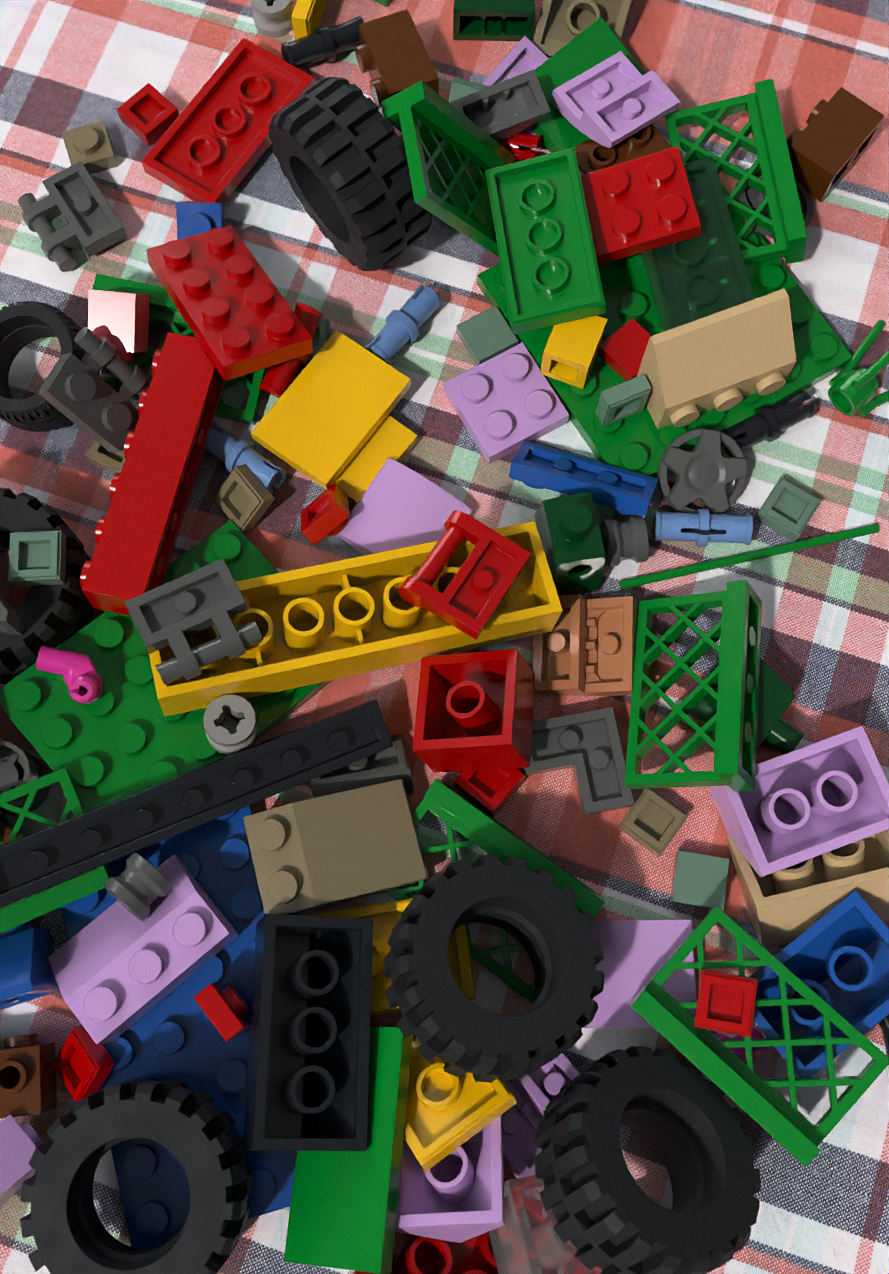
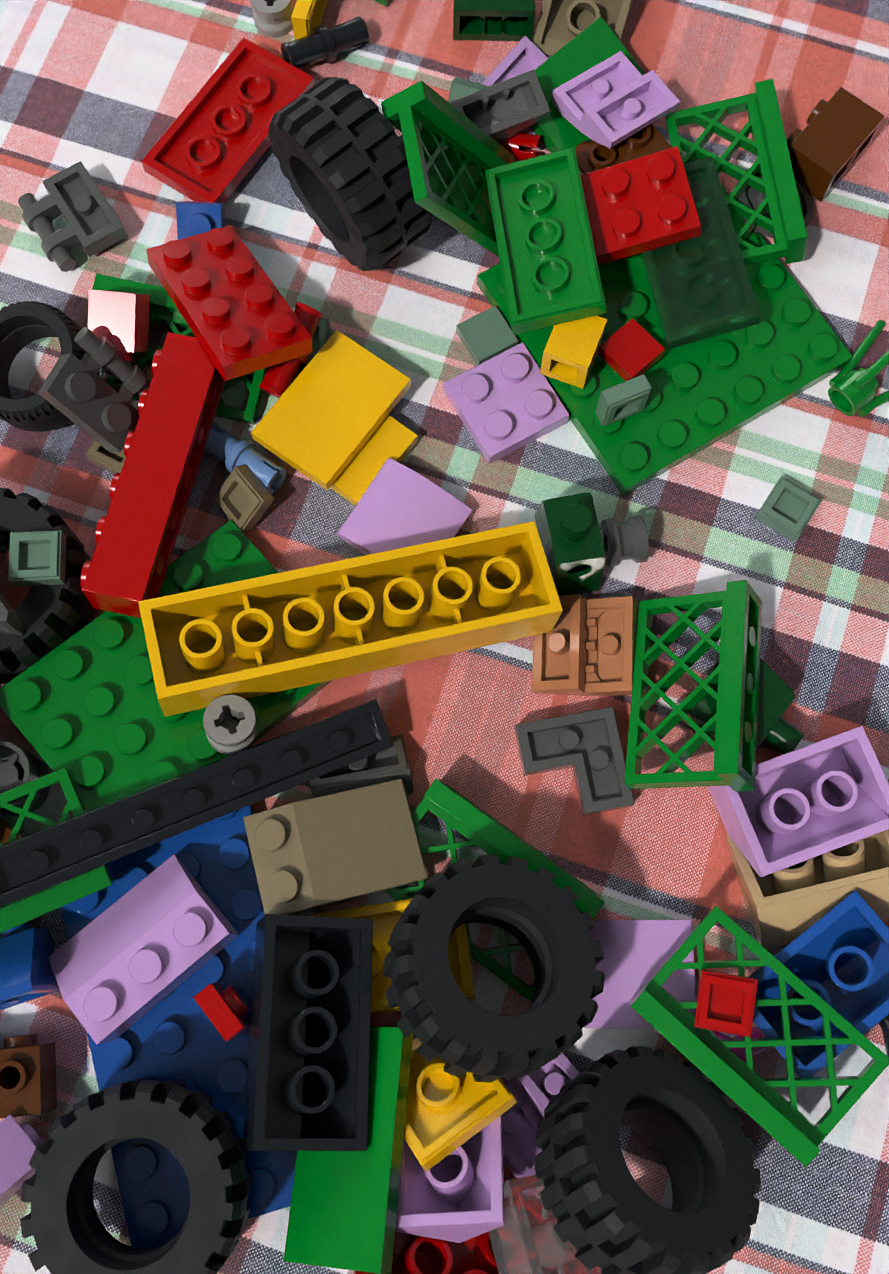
dark pink arm [36,645,103,704] -> none
red tile [52,1025,115,1103] -> none
dark tan plate [61,120,118,174] -> none
dark grey wheel [103,853,173,922] -> none
red plate [117,83,180,146] -> none
dark grey plate [125,559,263,685] -> none
red plate [301,482,350,545] -> none
reddish brown brick [355,9,439,108] -> none
medium blue pin [364,285,441,364] -> none
red plate [398,510,531,640] -> none
red brick [413,649,535,773] -> none
red plate [454,768,525,818] -> none
blue plate [509,441,659,517] -> none
dark tan tile [617,788,689,857] -> none
green axle [619,523,879,590] -> none
tan slope [636,288,796,429] -> none
medium blue pin [653,509,753,547] -> none
dark grey wheel [657,429,747,514] -> none
sand green tile [670,850,729,910] -> none
black pin [720,389,816,457] -> none

